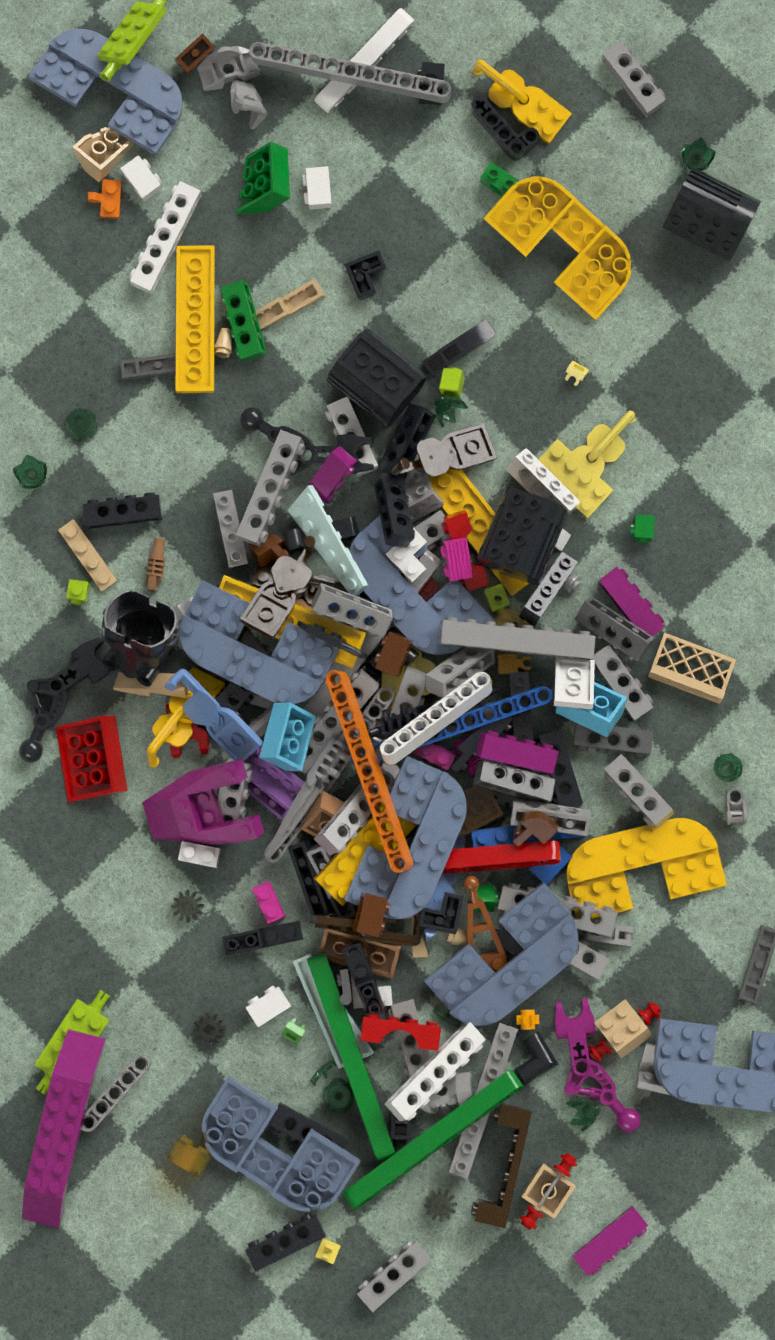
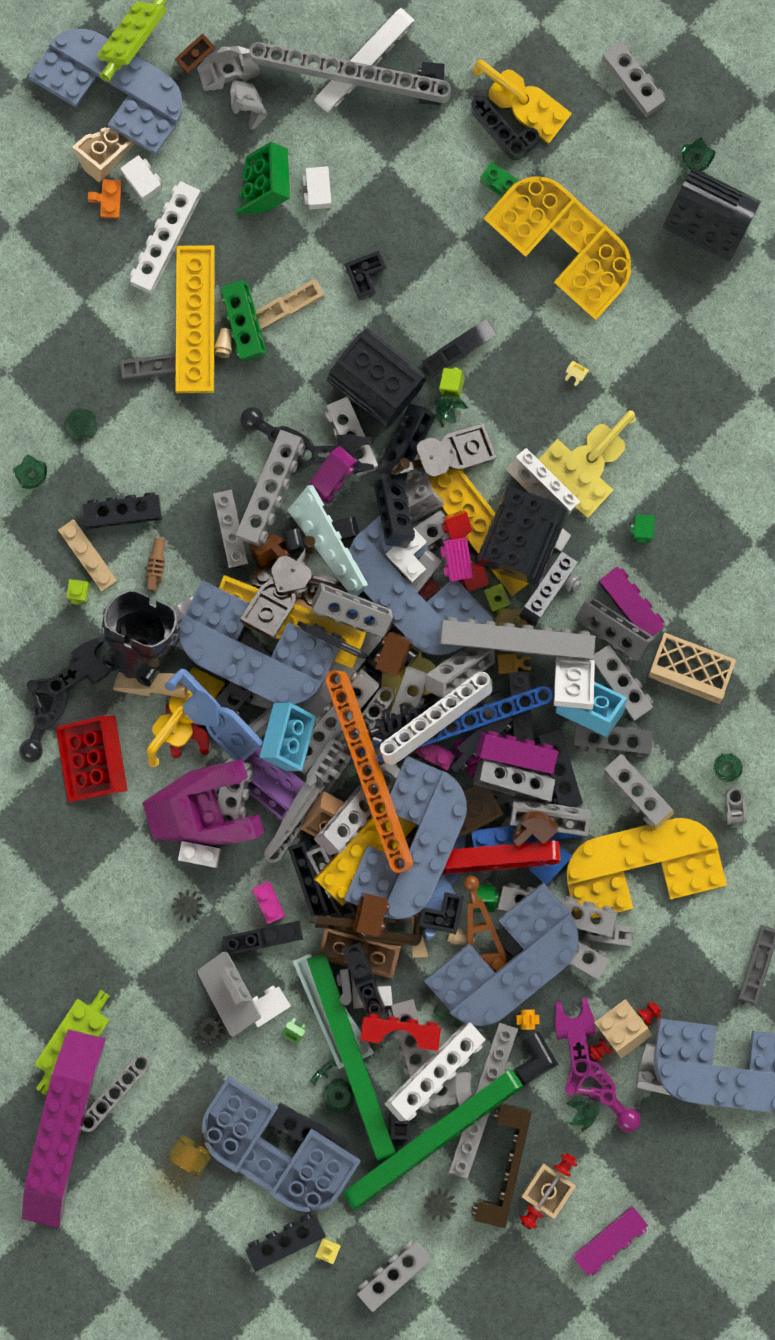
none -> light grey bracket [198,952,261,1036]

